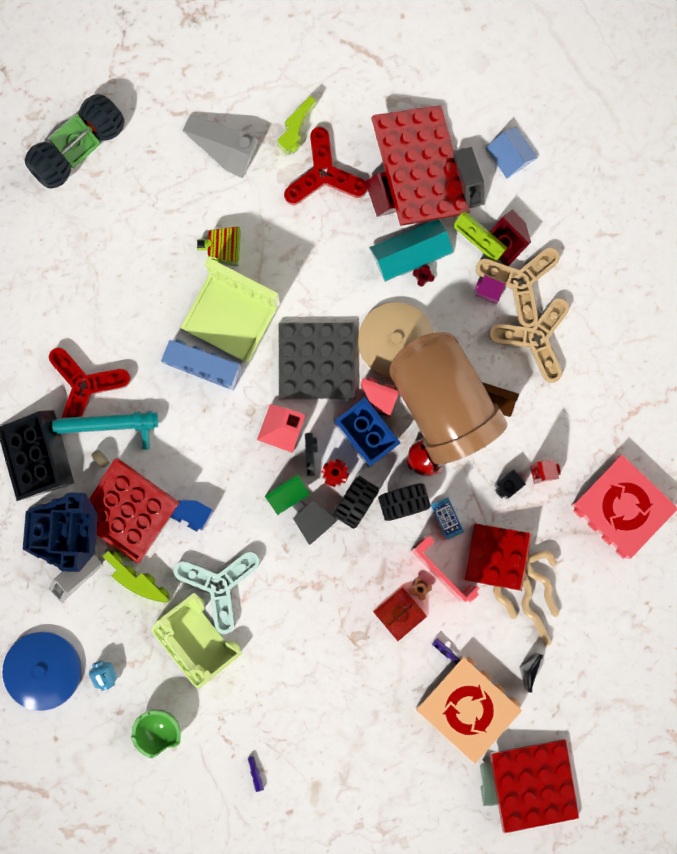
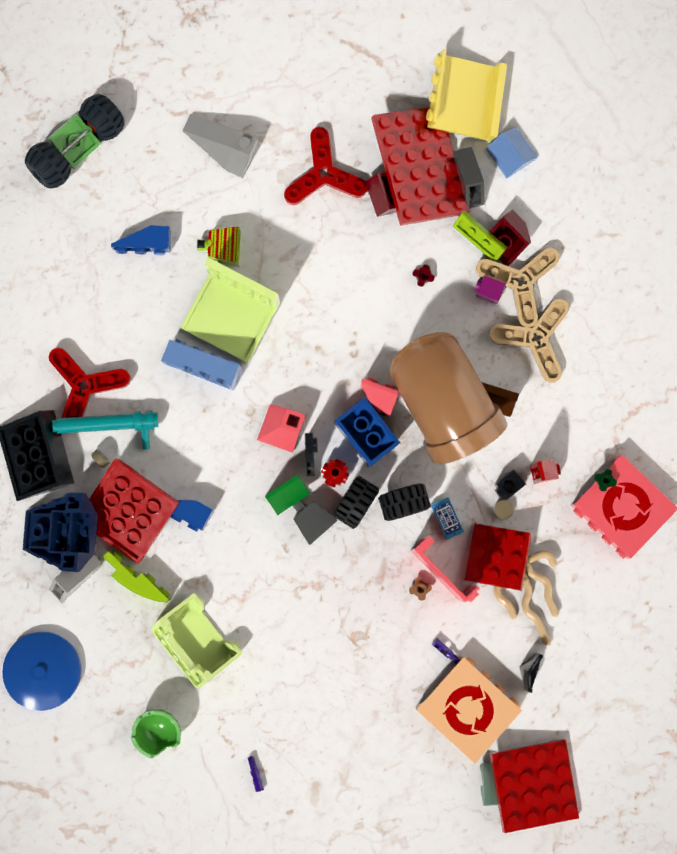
dark azure head [89,660,117,691] -> none
light aqua piece [174,552,260,634] -> none
lime slope [277,95,316,156] -> none
dark grey plate [279,323,355,399] -> none
tan dish [358,302,433,378] -> none
teal slope [369,220,453,282] -> none
clear red slope [373,587,427,641] -> none
red cylinder [407,438,442,477] -> none
none -> blue slope [111,225,171,255]
none -> light yellow panel [426,49,507,141]
none -> dark tan tile [494,500,514,520]
none -> dark green plate [594,469,617,492]

